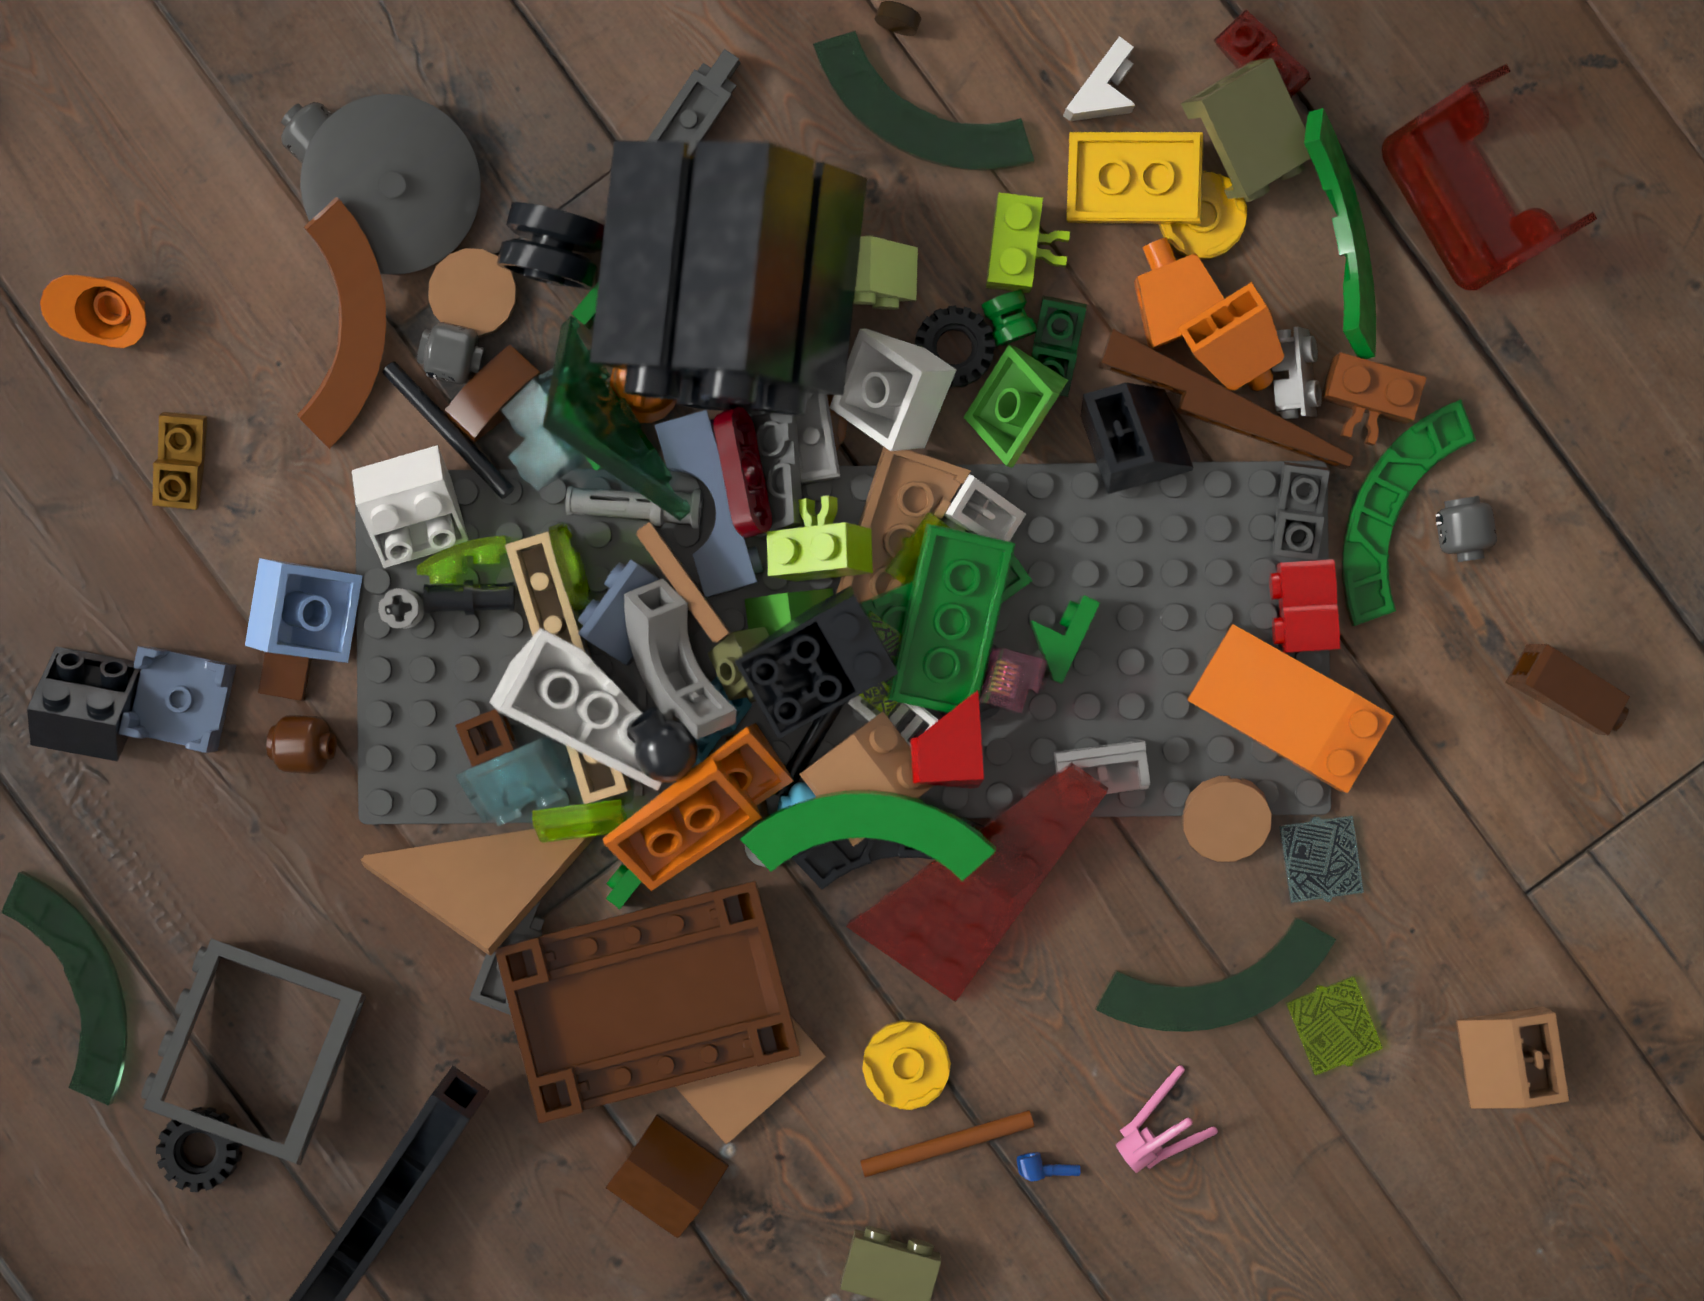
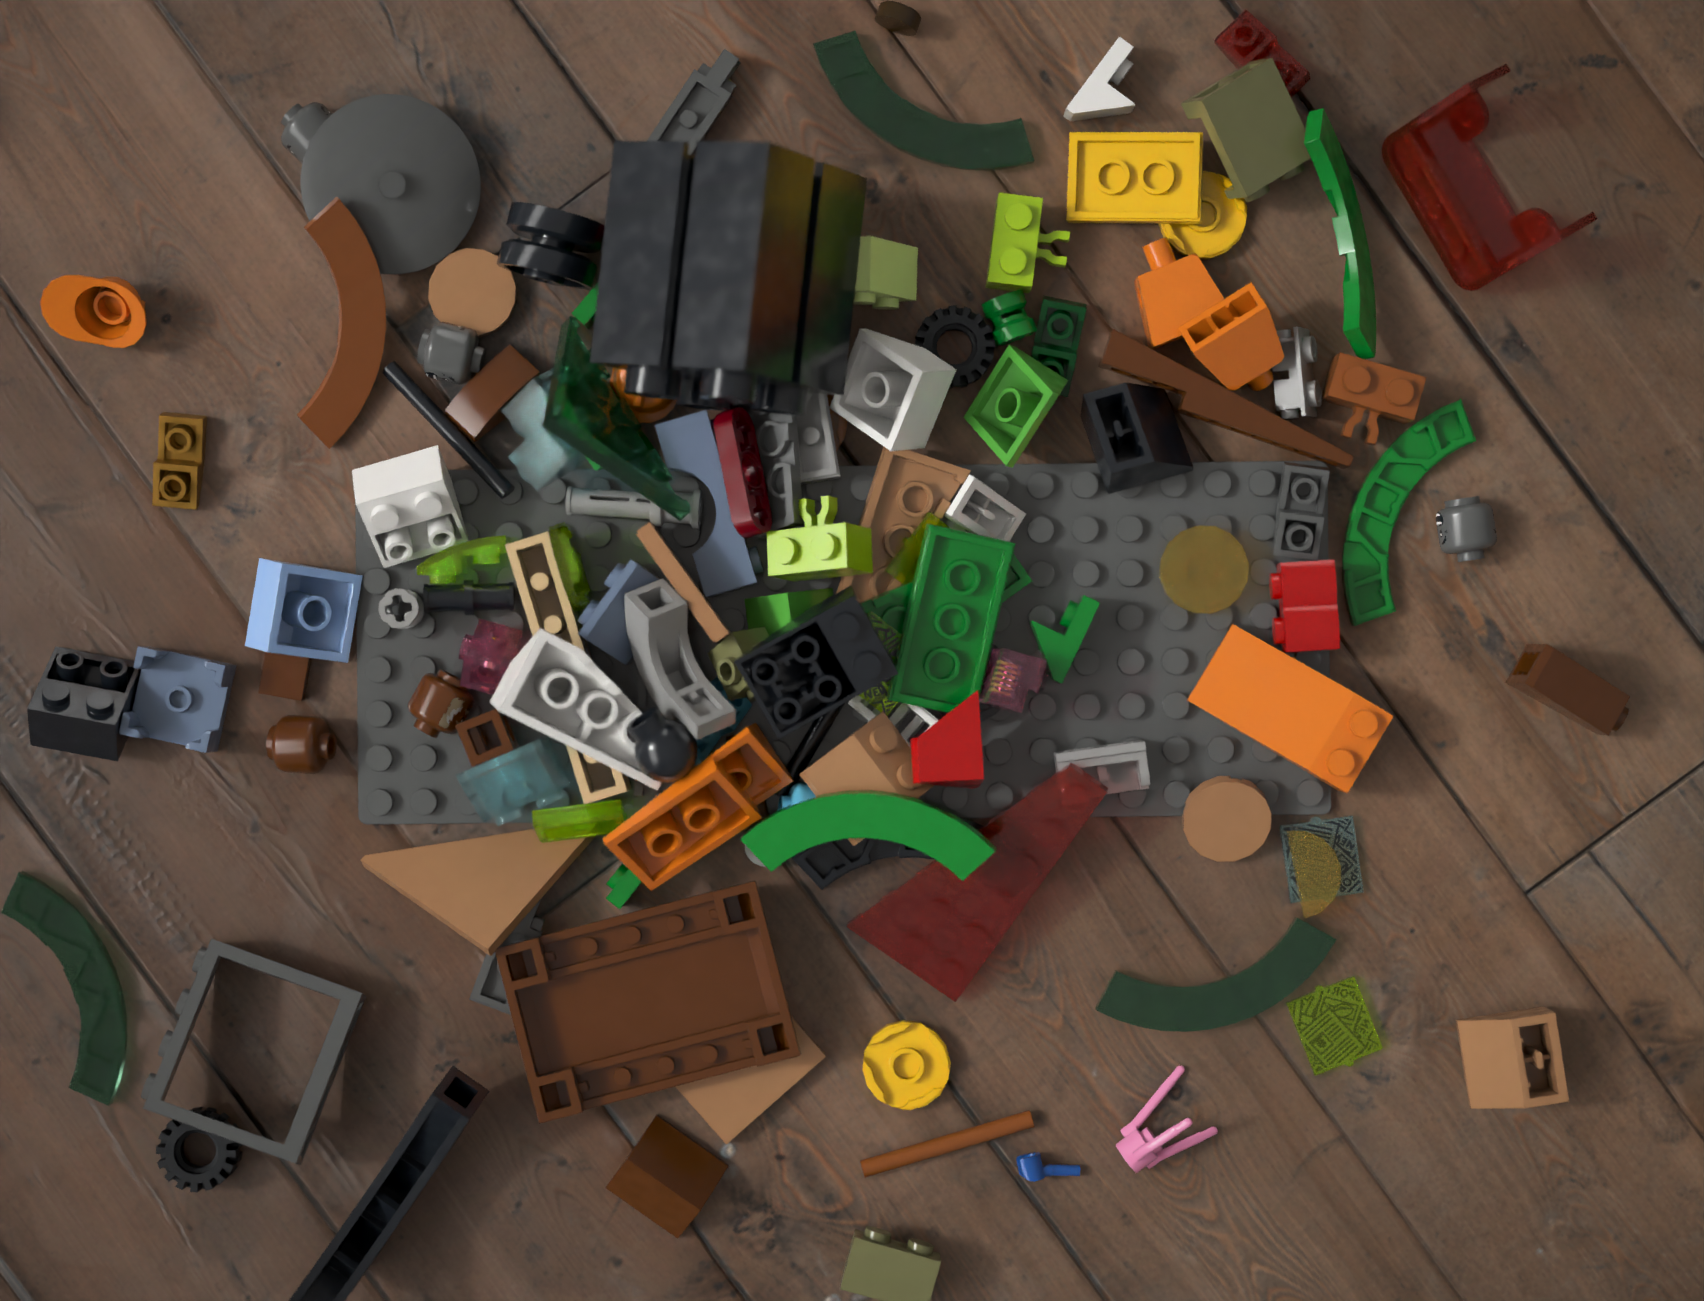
none -> reddish brown head [408,669,474,738]
none -> clear pink brick [459,619,523,695]
none -> clear yellow tile [1159,525,1249,614]
none -> clear yellow tile [1287,830,1341,919]

